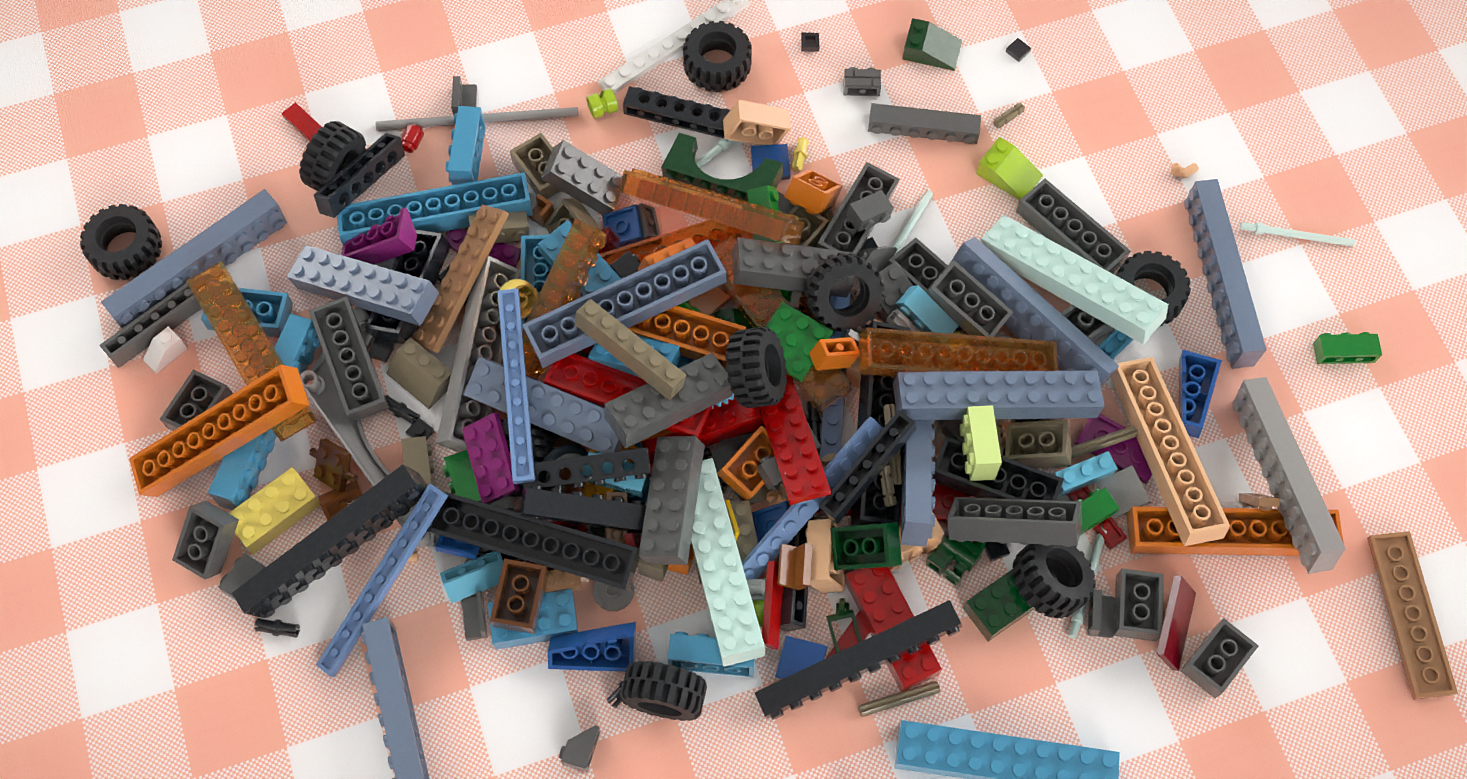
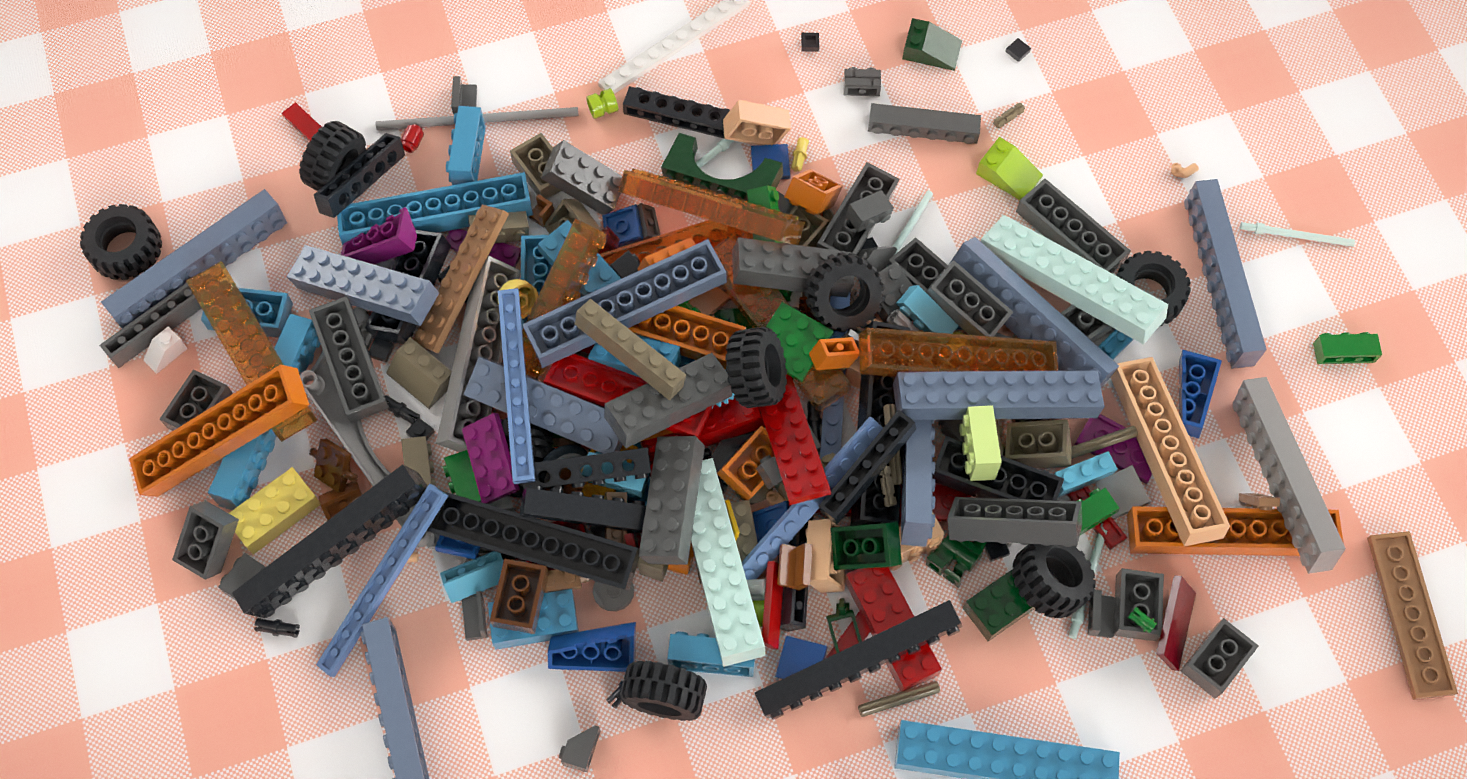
black tyre [683,21,752,92] -> none
none -> green pin [1128,607,1157,634]

